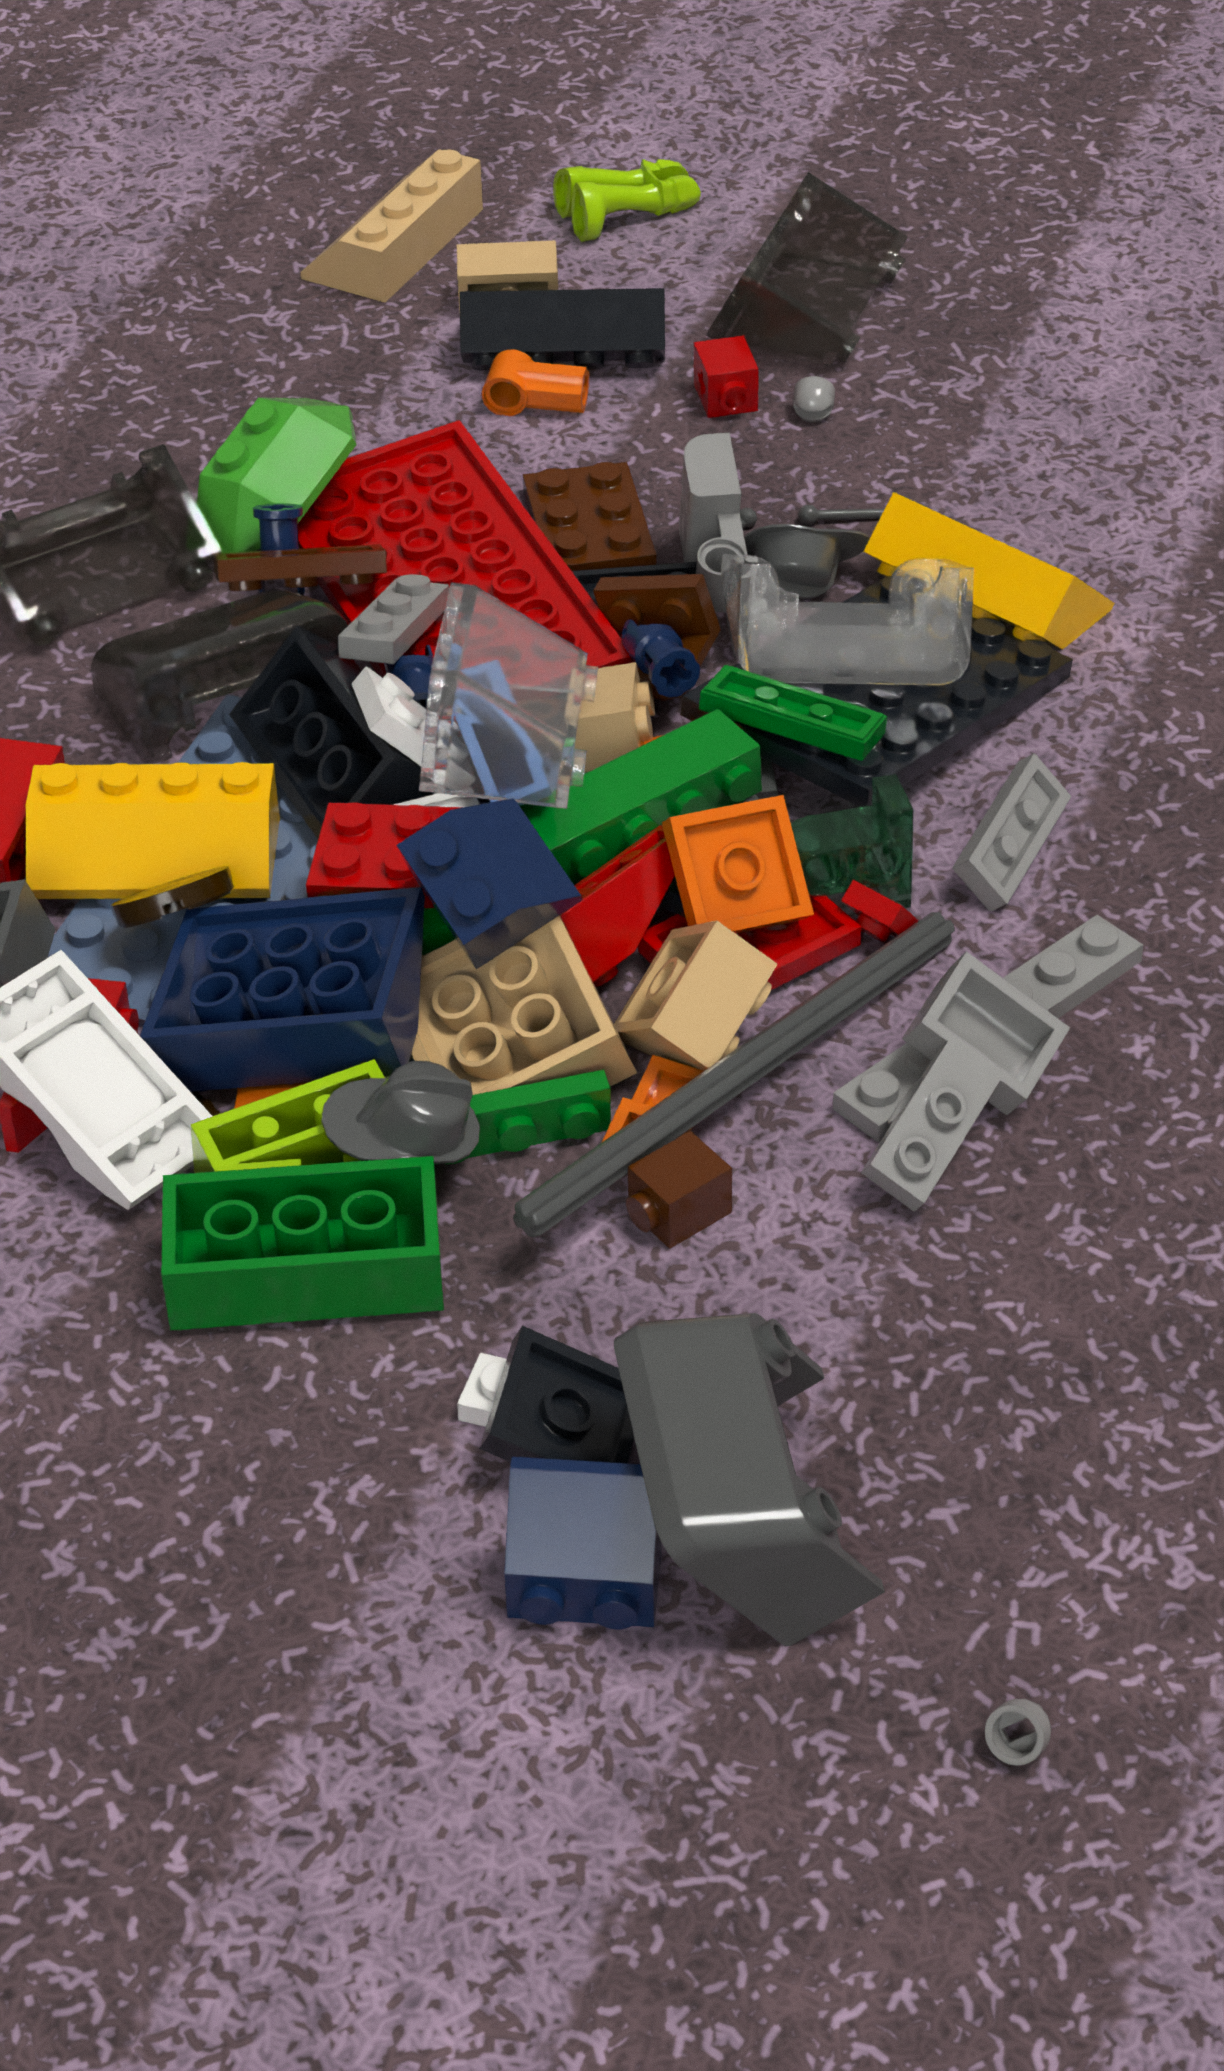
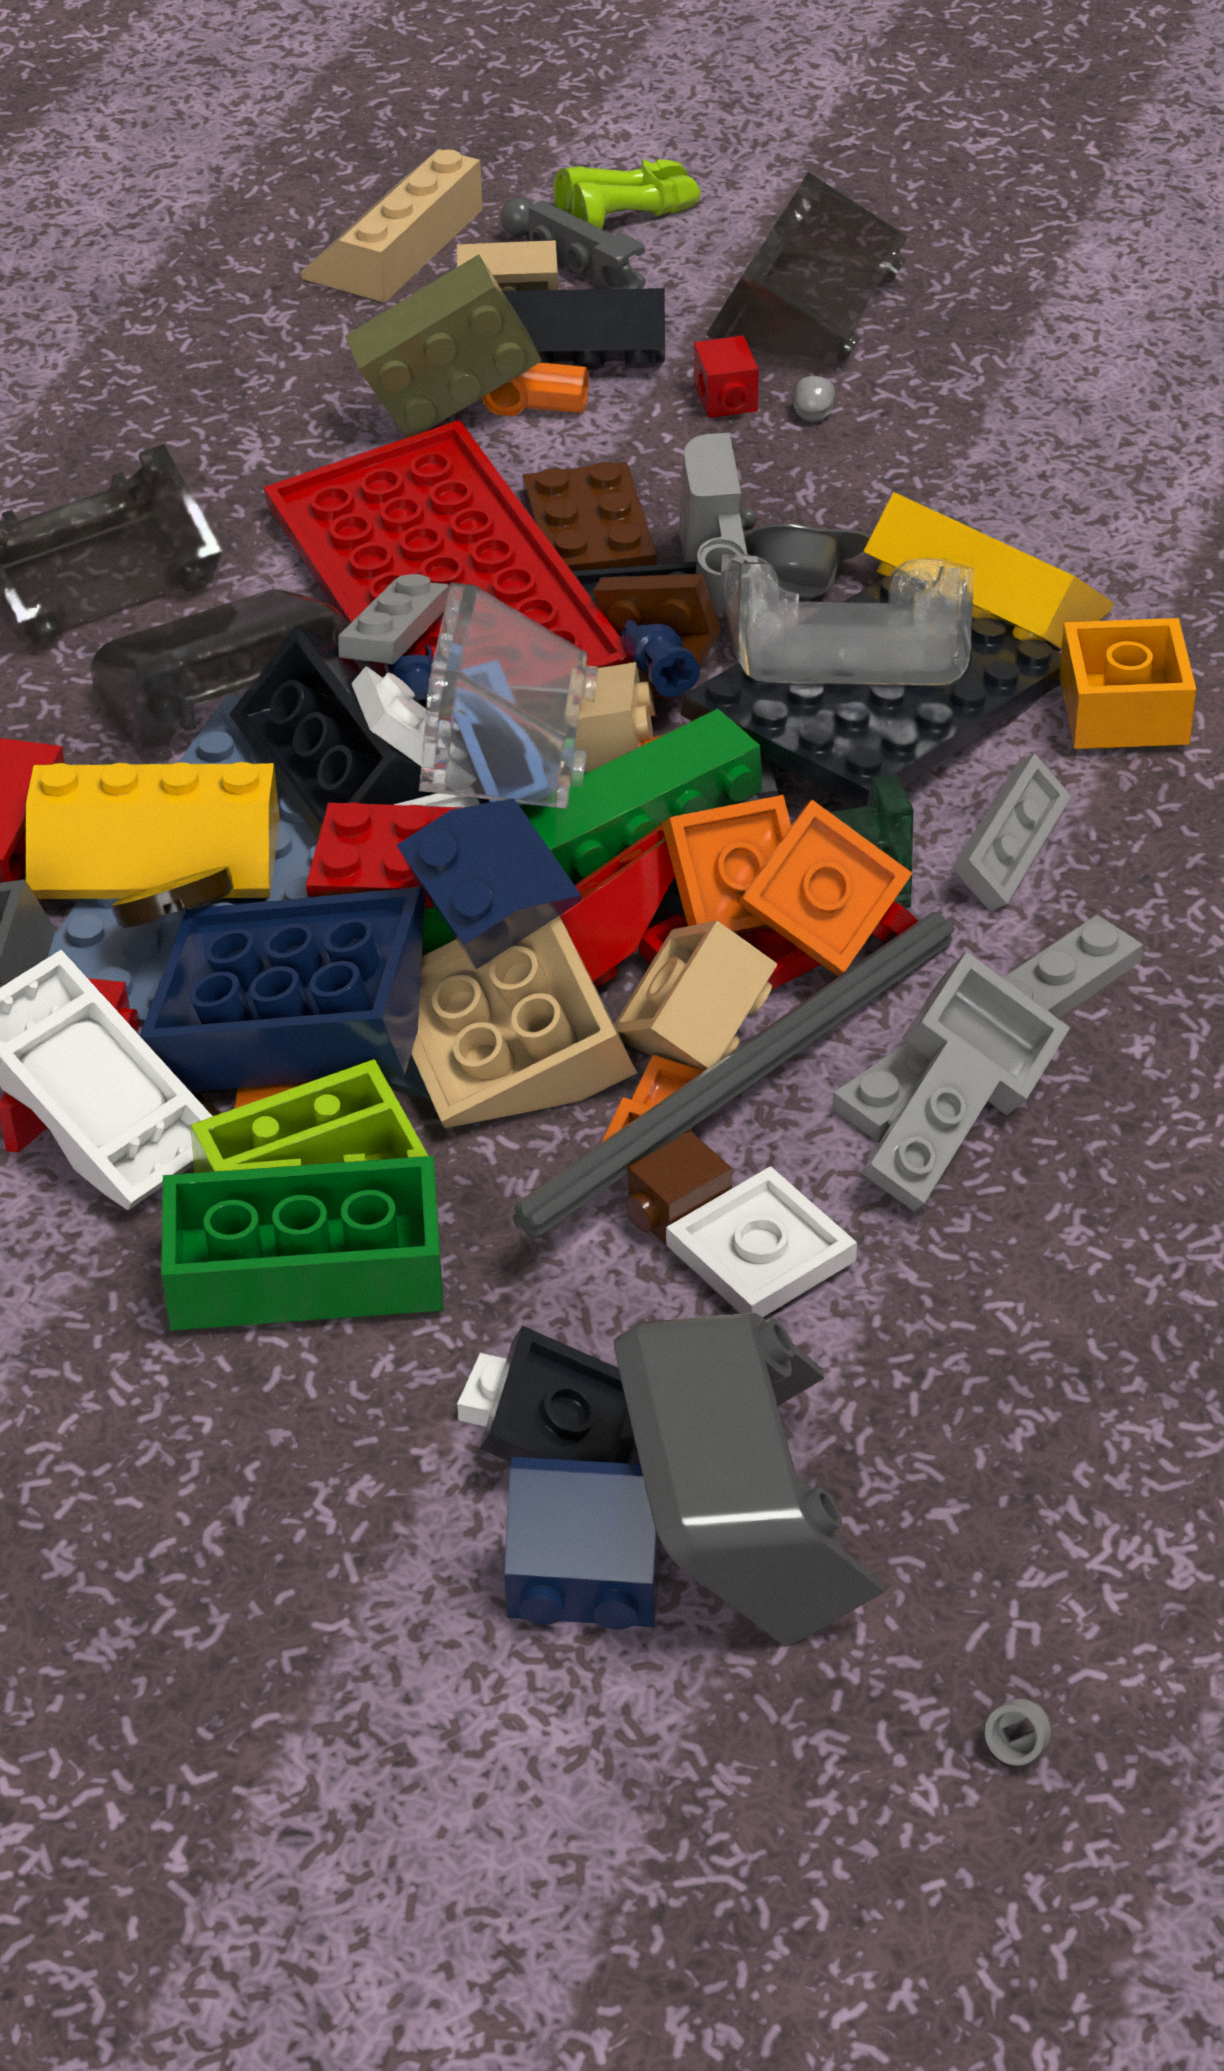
bright green wedge [192,398,357,562] -> none
reddish brown plate [213,544,387,591] -> none
dark blue piece [253,503,305,603] -> none
dark grey piece [321,1061,480,1164] -> none
green plate [434,1069,611,1165] -> none
green tile [699,665,887,761] -> none
dark grey hinge [798,505,885,526] -> none
none -> olive brick [345,254,542,438]
none -> dark grey plate [500,197,646,289]
none -> white plate [666,1166,857,1317]
none -> orange plate [737,800,912,977]
none -> light orange brick [1059,618,1197,749]

